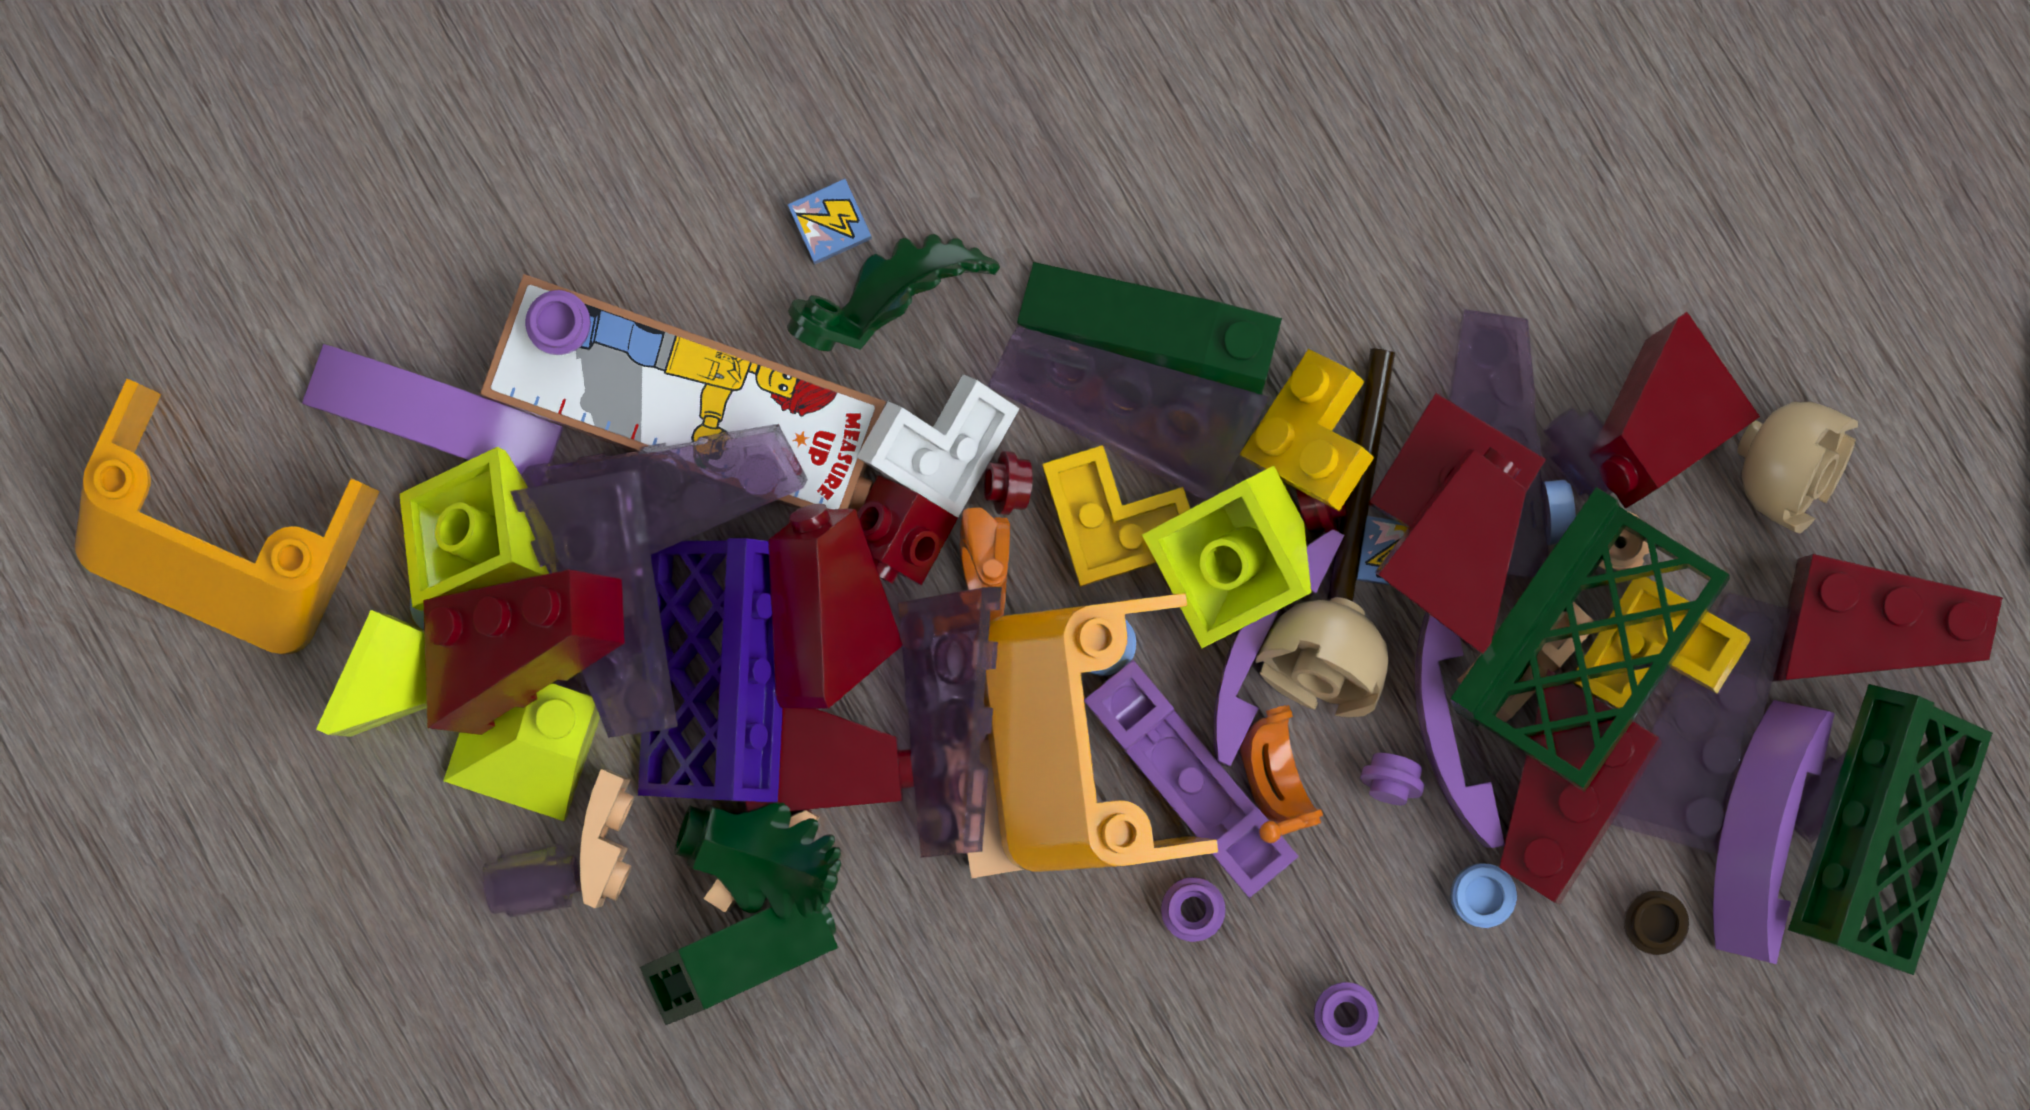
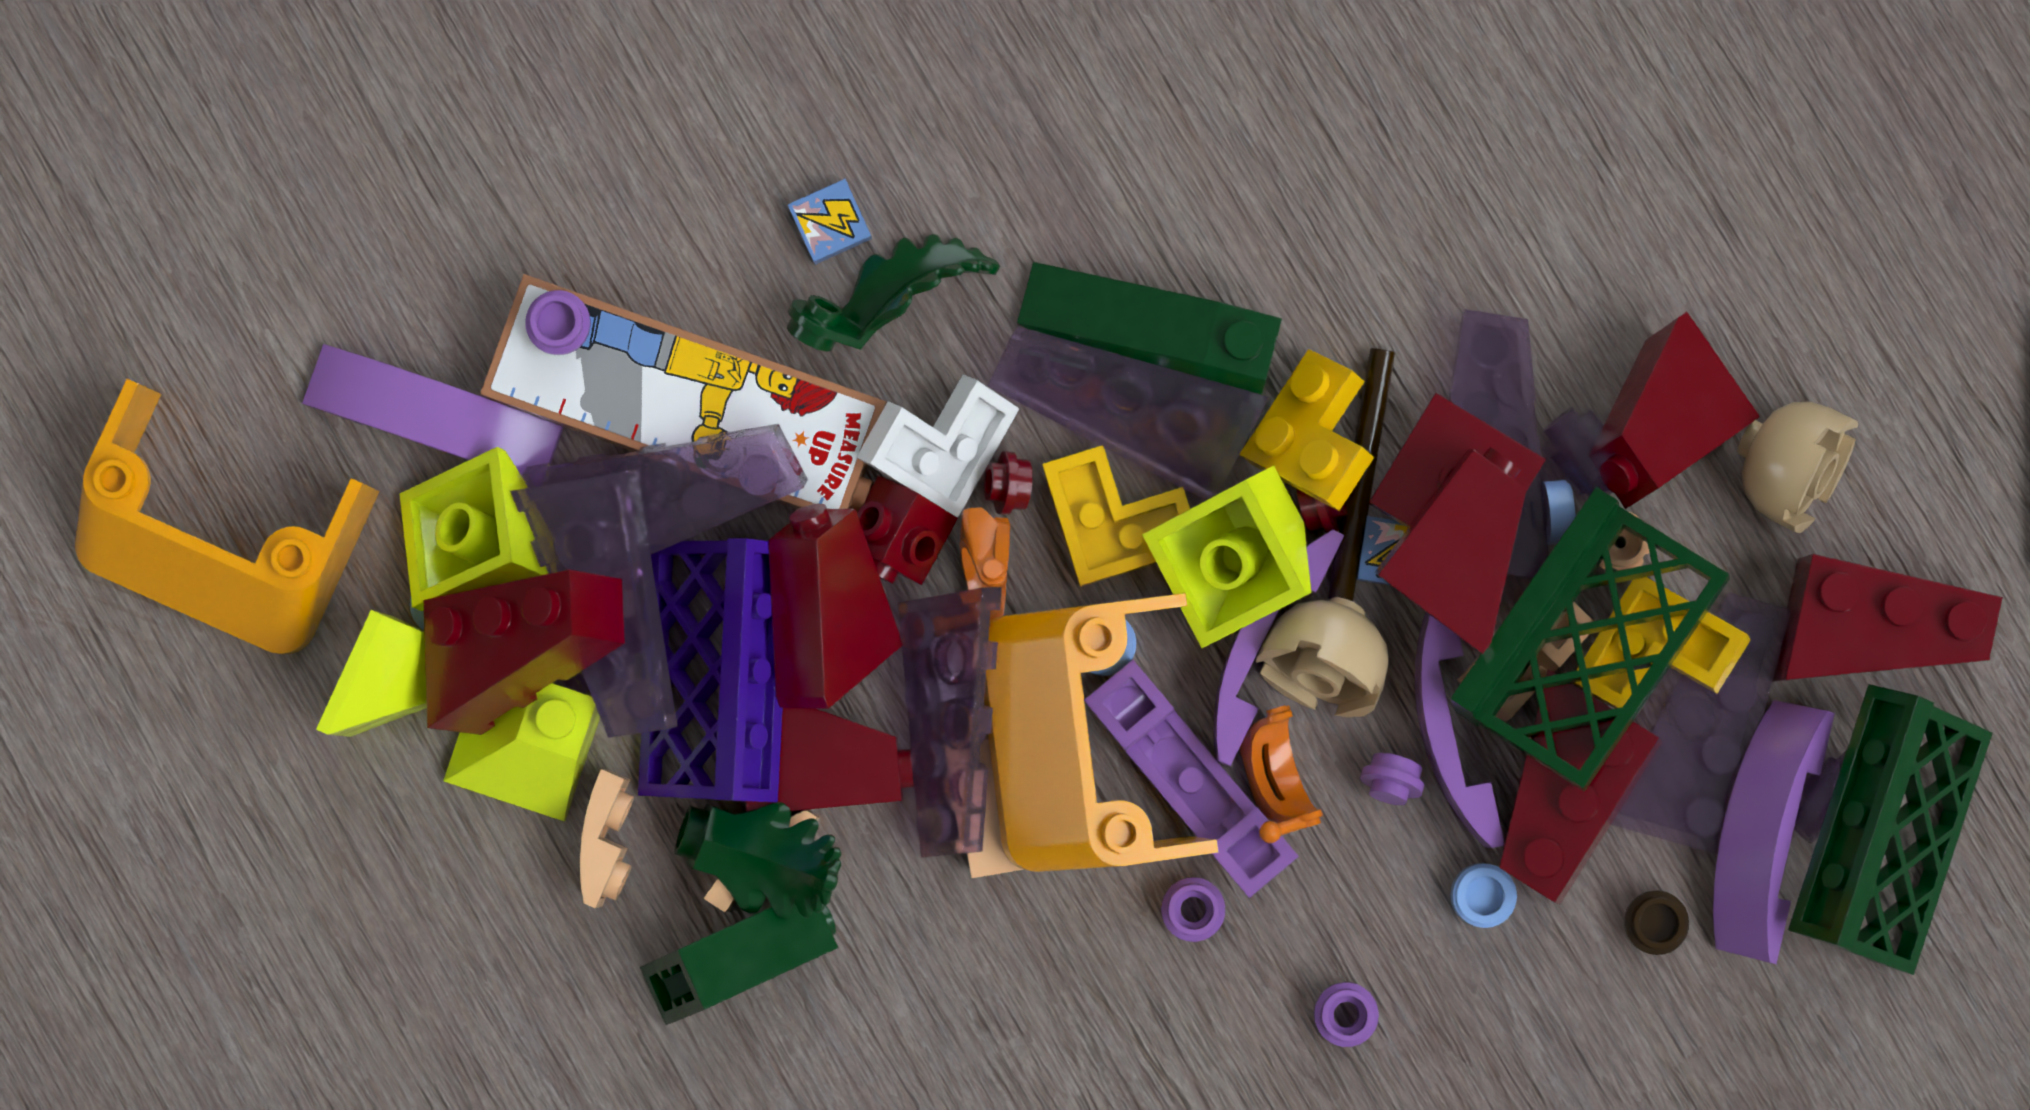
clear purple brick [483,844,581,918] -> none

